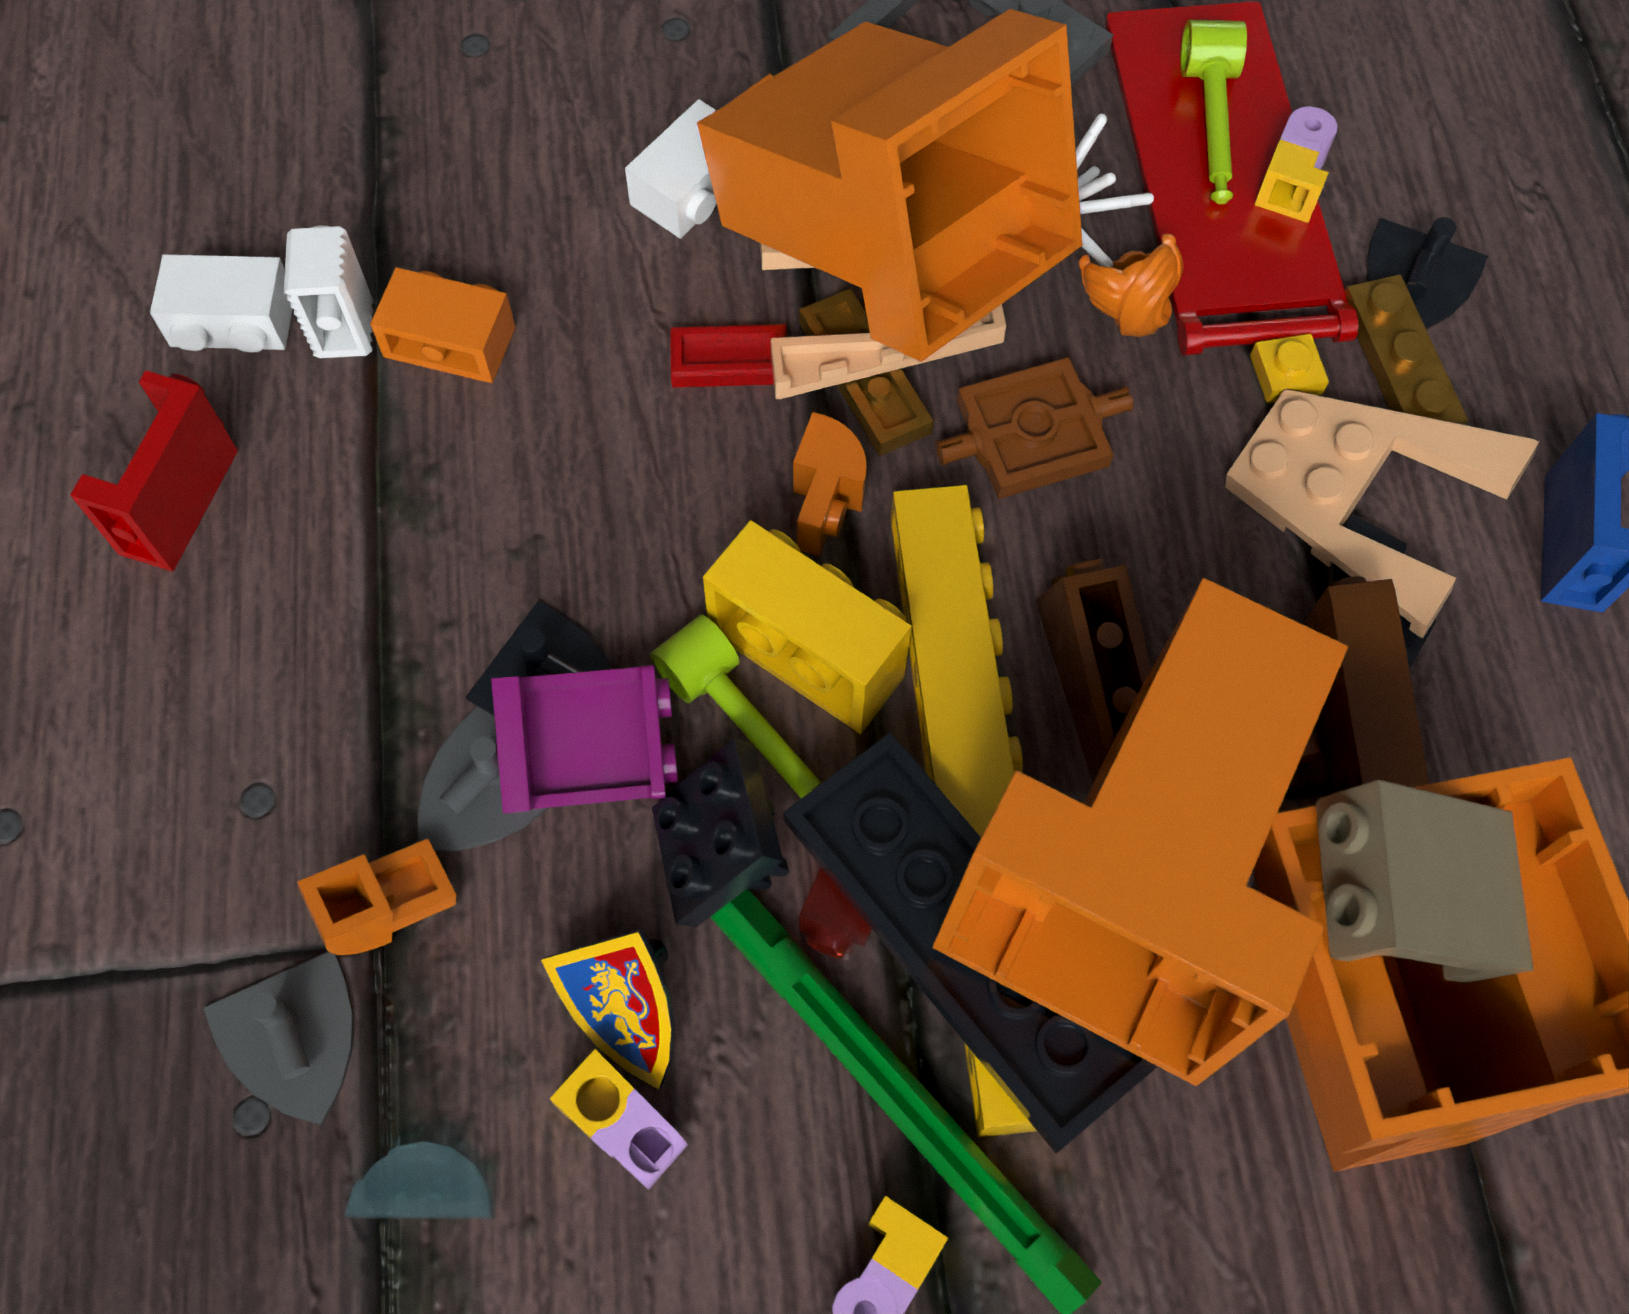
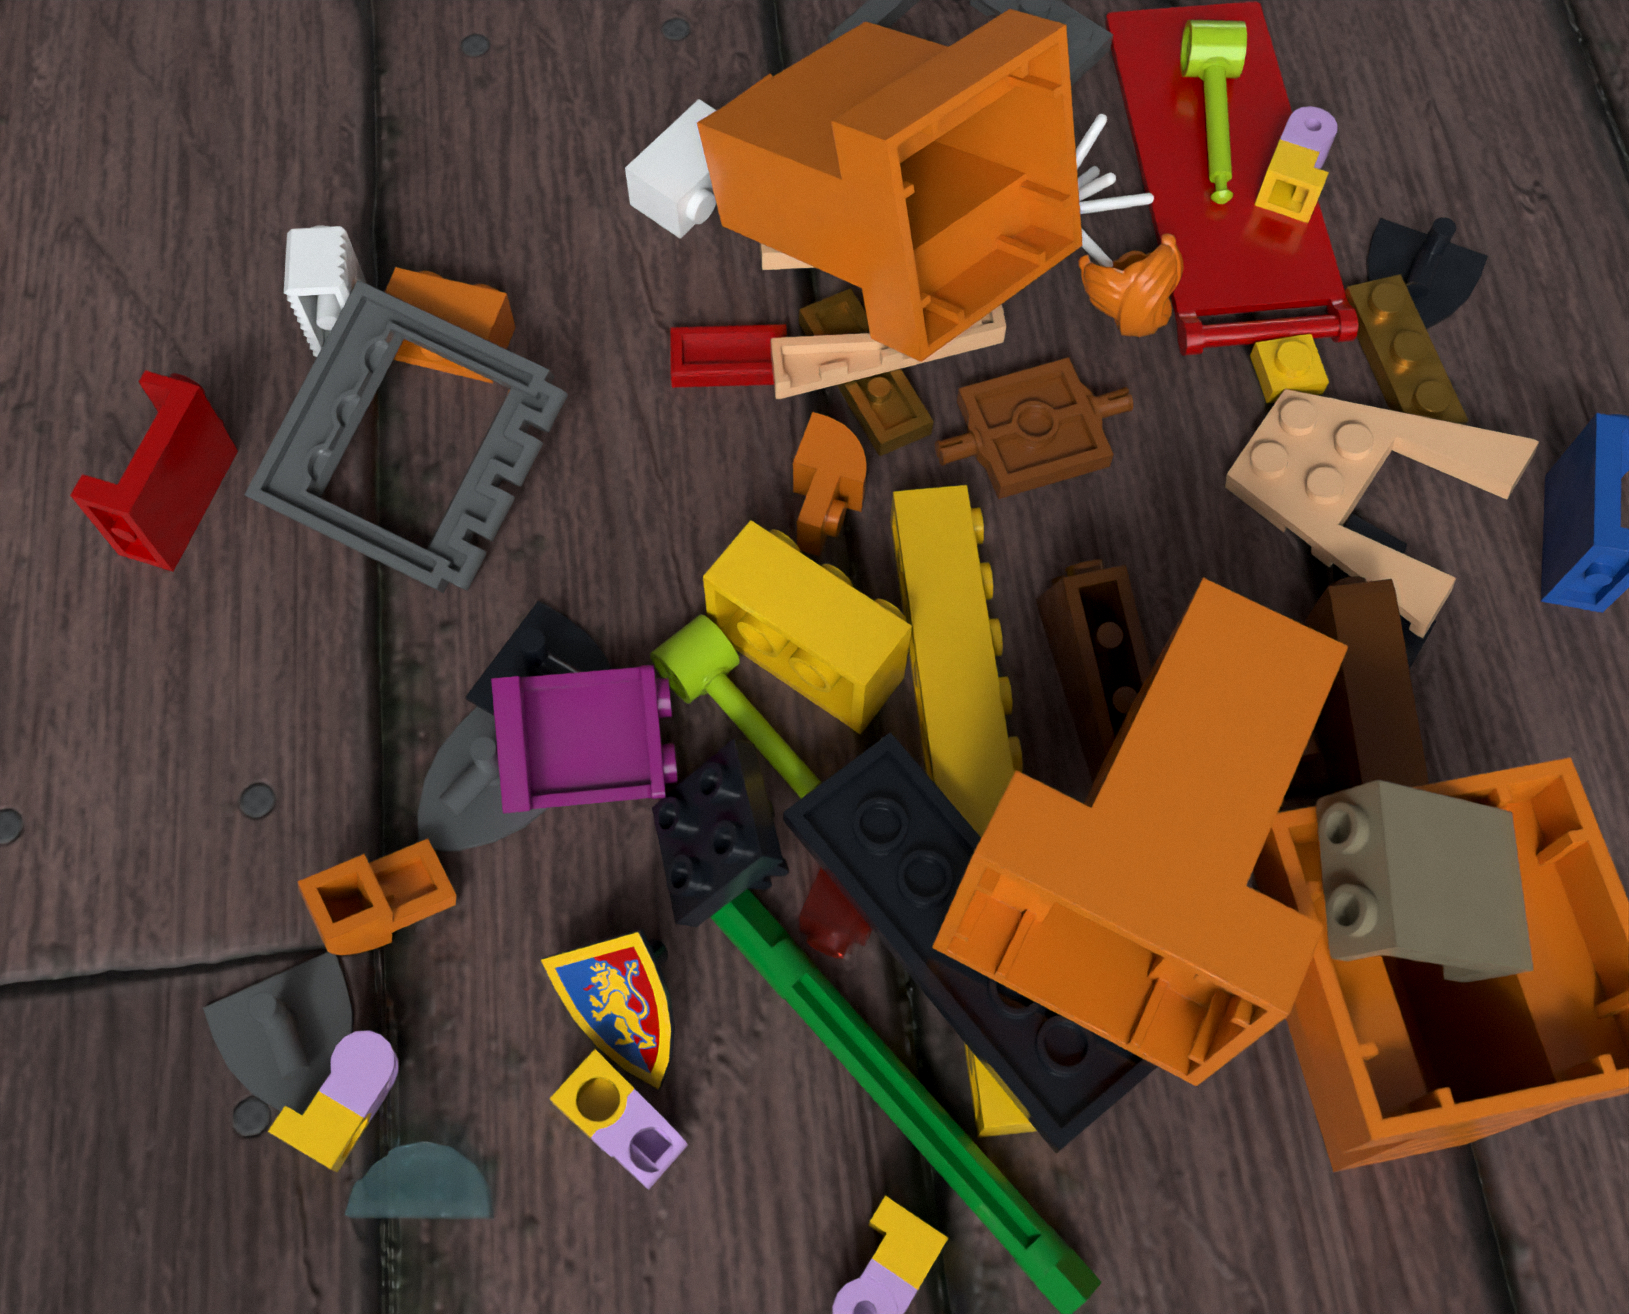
white brick [150,254,293,352] -> none
none -> dark grey hinge [244,280,568,593]
none -> leg [268,1030,399,1173]

